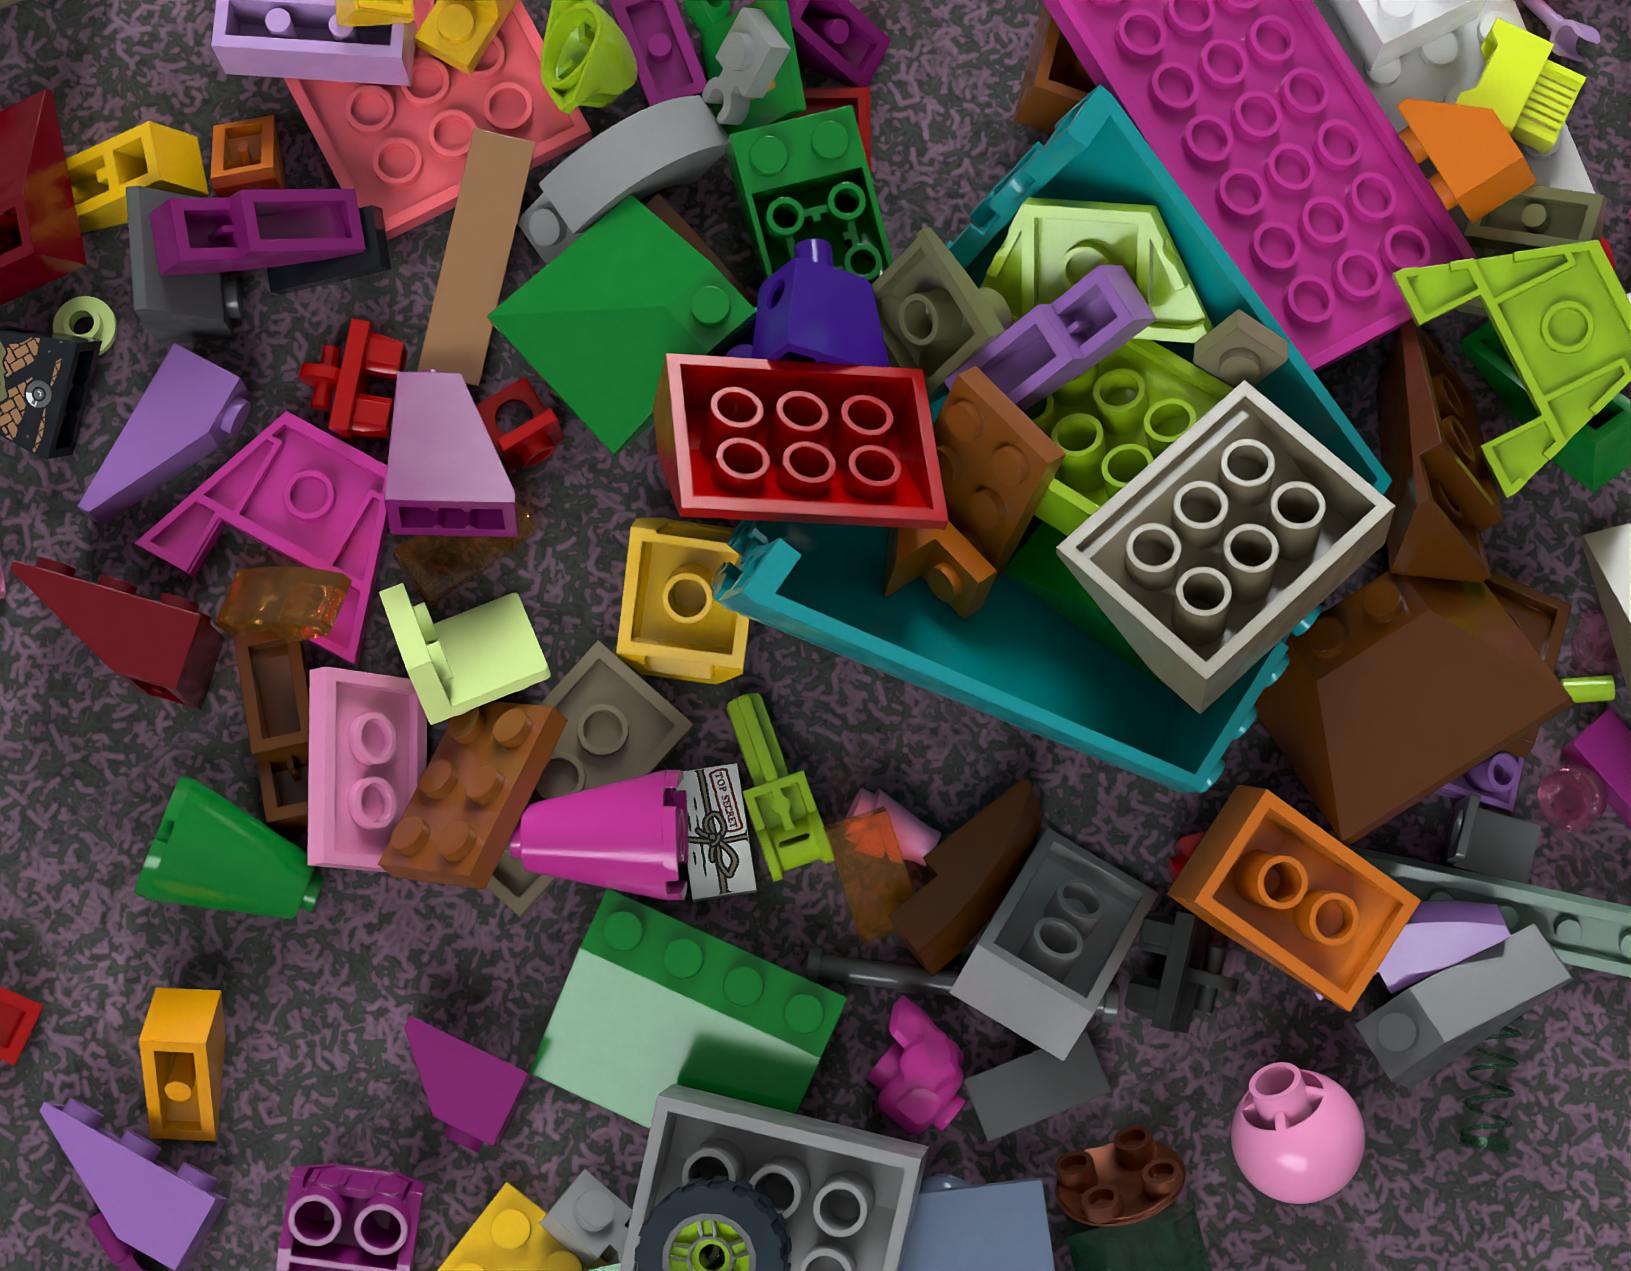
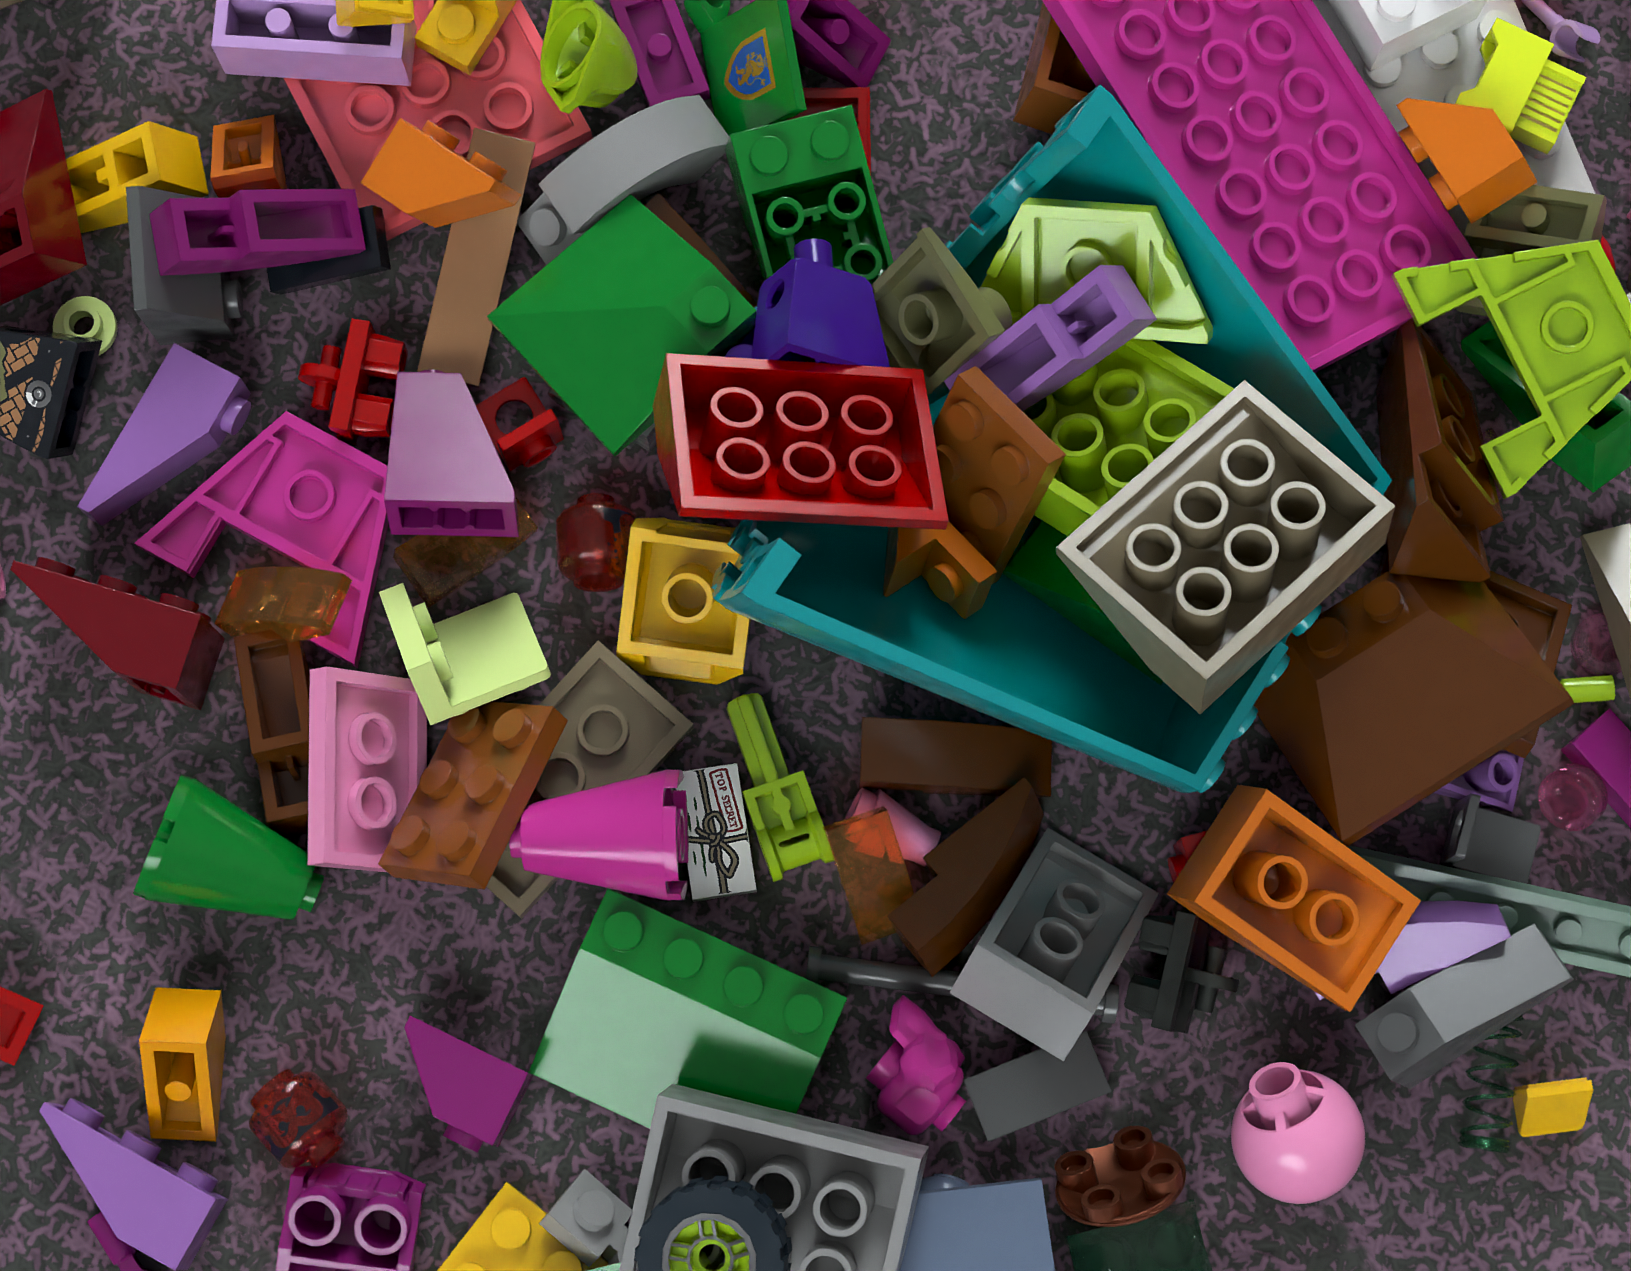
light grey plate [702,7,791,125] -> none
dark tan plate [1193,309,1288,389] -> none
none -> clear red head [249,1069,348,1169]
none -> orange slope [360,118,521,228]
none -> clear red head [556,493,636,592]
none -> reddish brown slope [859,717,1052,797]
none -> yellow slope [1512,1077,1593,1137]

